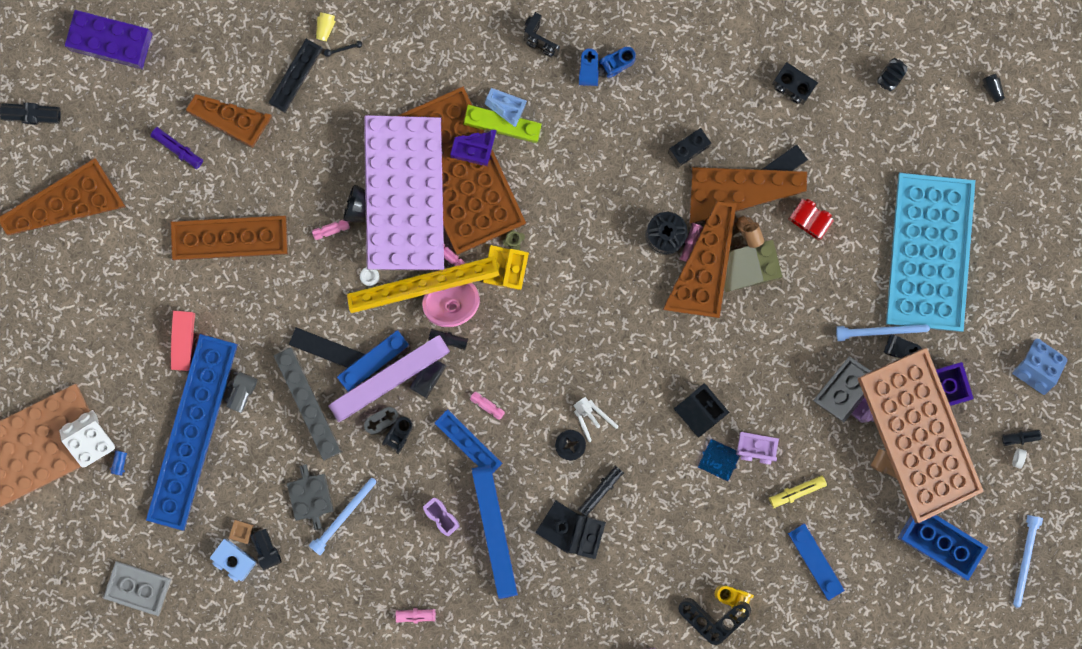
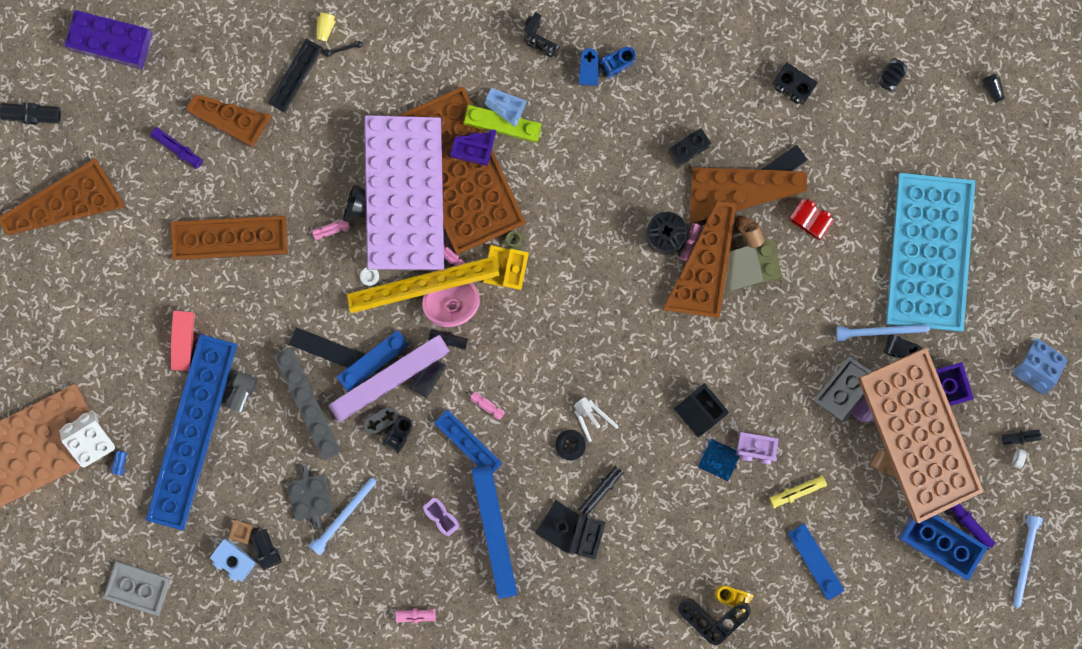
none -> dark purple pin [949,503,996,550]

